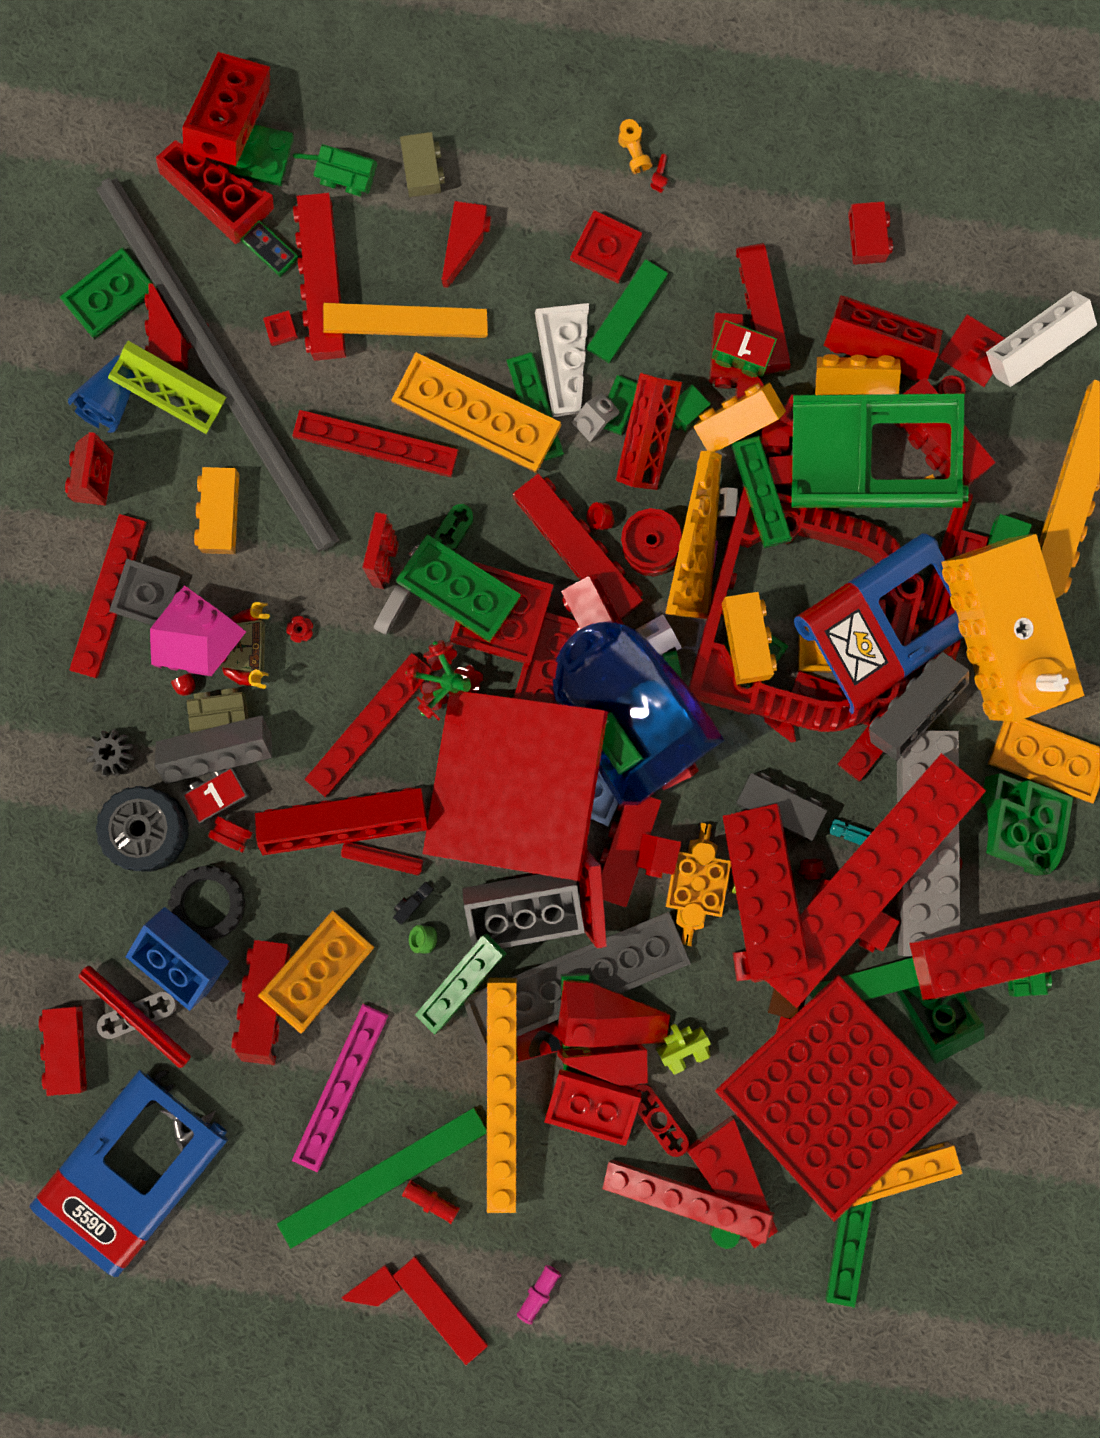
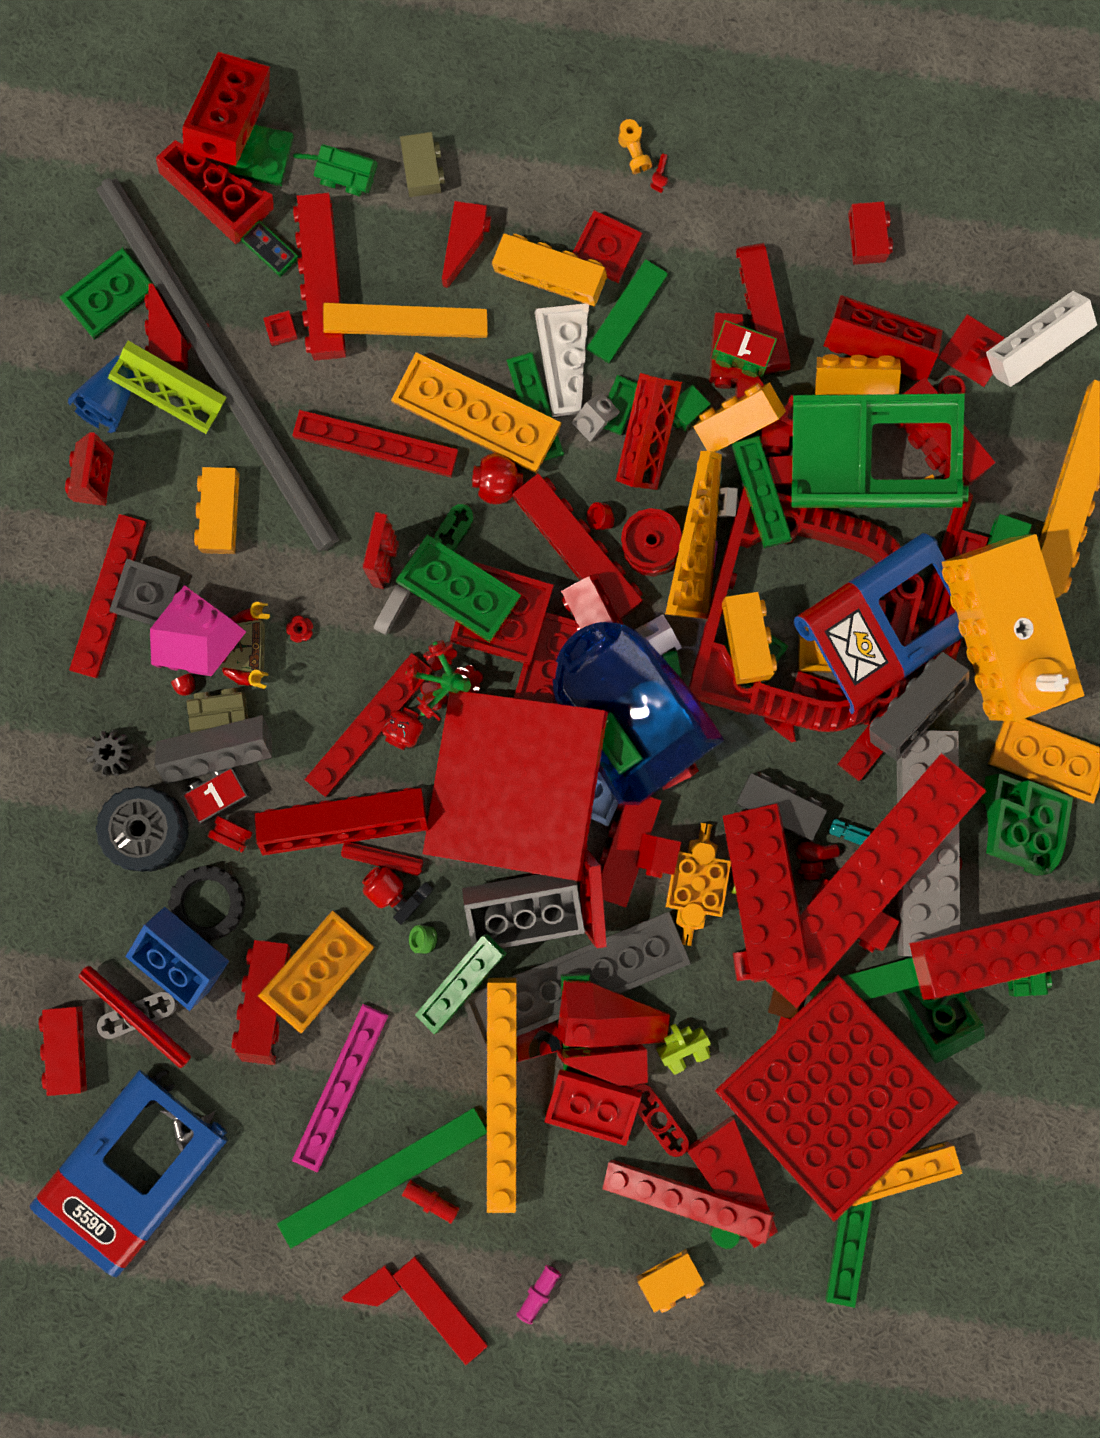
none -> red head [362,867,404,908]
none -> red head [382,707,423,751]
none -> red plant [472,453,523,505]
none -> light orange brick [492,233,607,307]
none -> light orange brick [636,1249,705,1313]
none -> red arm [796,841,840,862]

